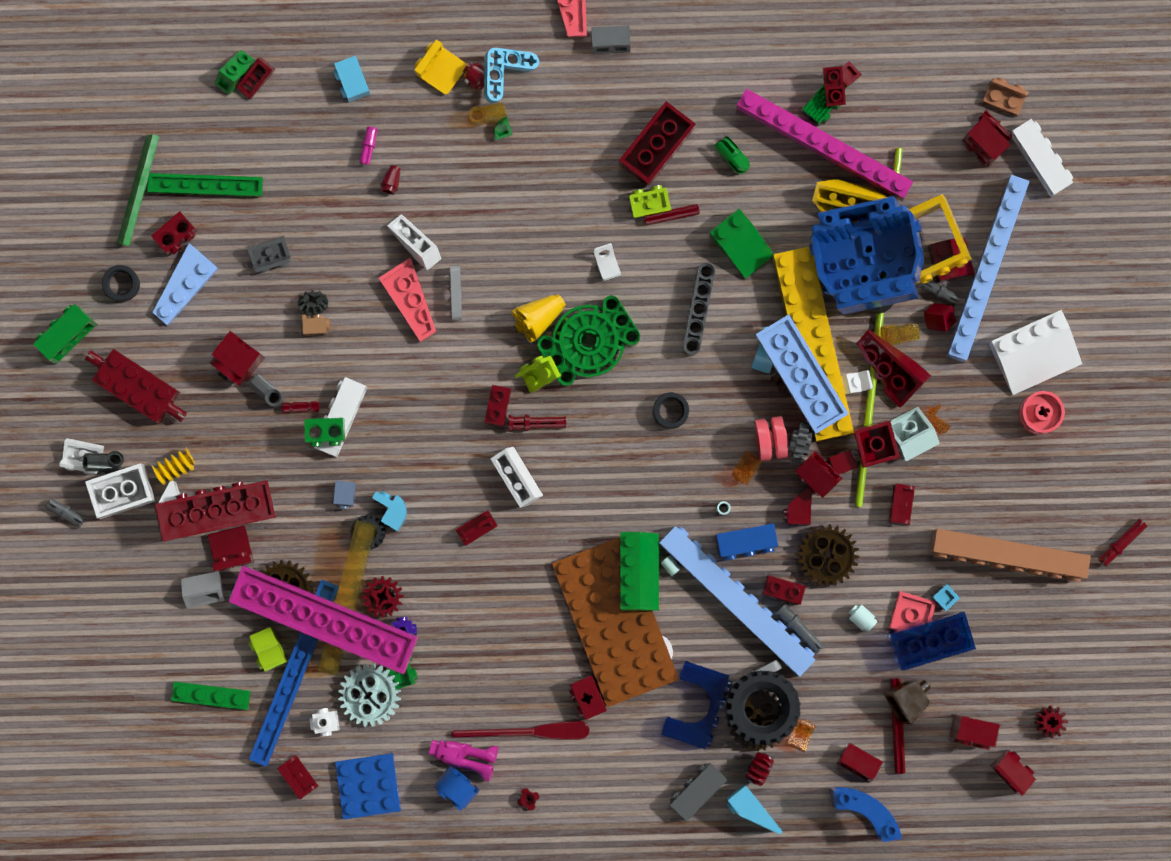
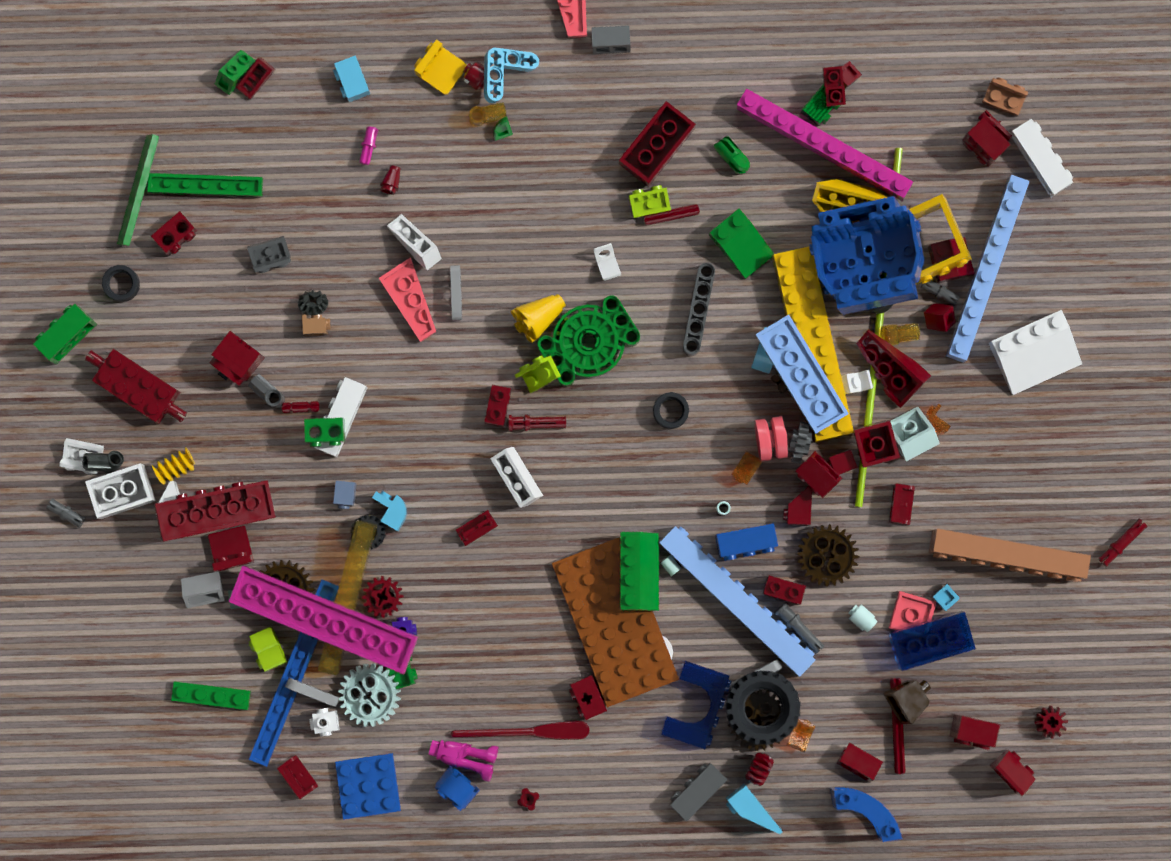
light blue wing [153,243,218,325] -> none
coral wheel [1018,391,1065,435] -> none
none -> light grey beam [285,678,339,707]

